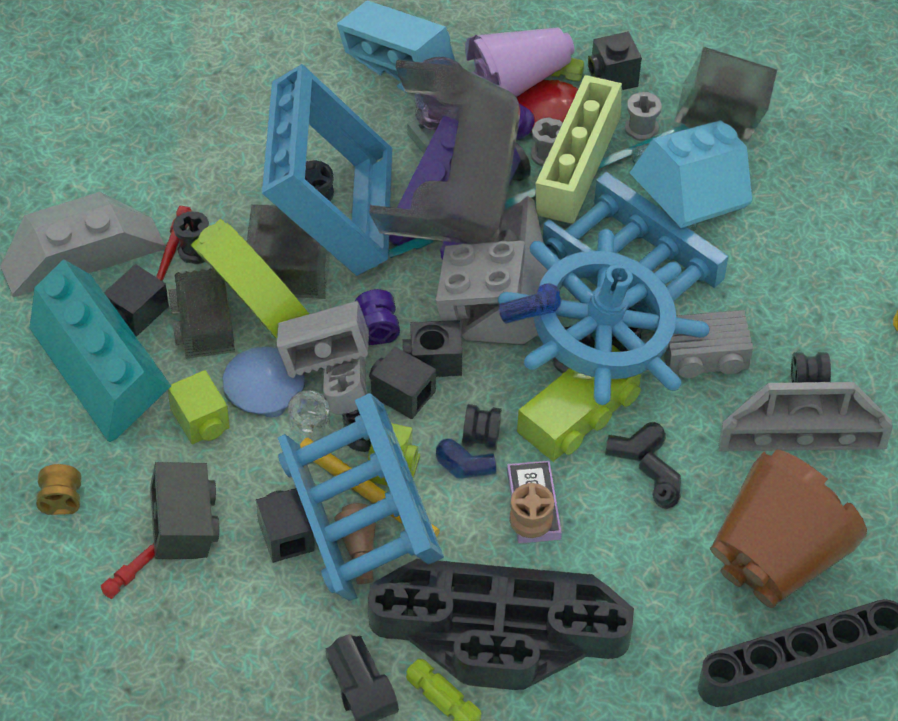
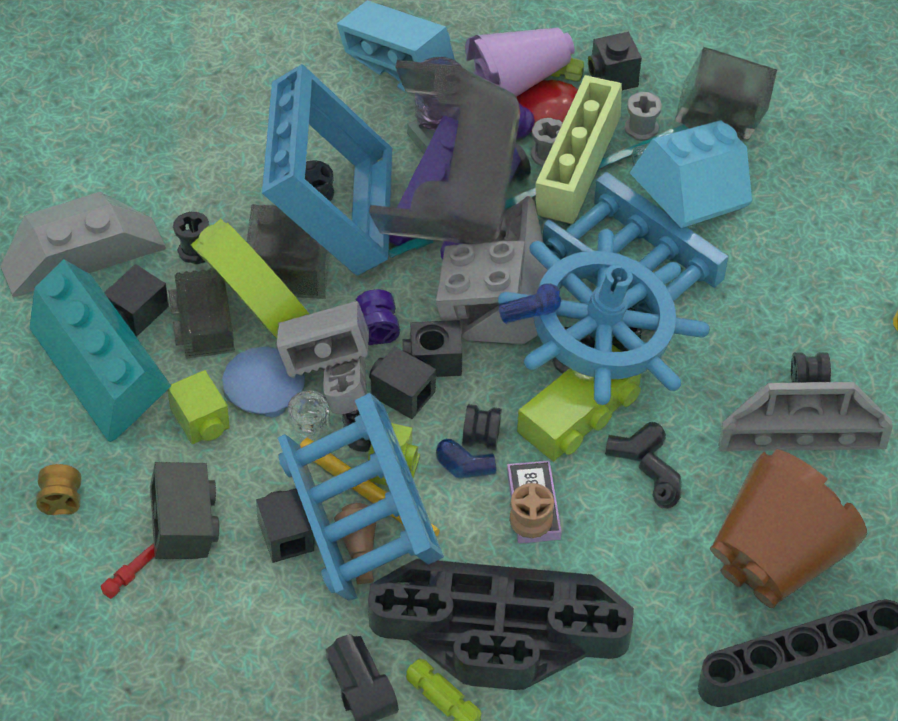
red piece [156,205,192,281] -> none
light grey brick [664,310,753,378] -> none

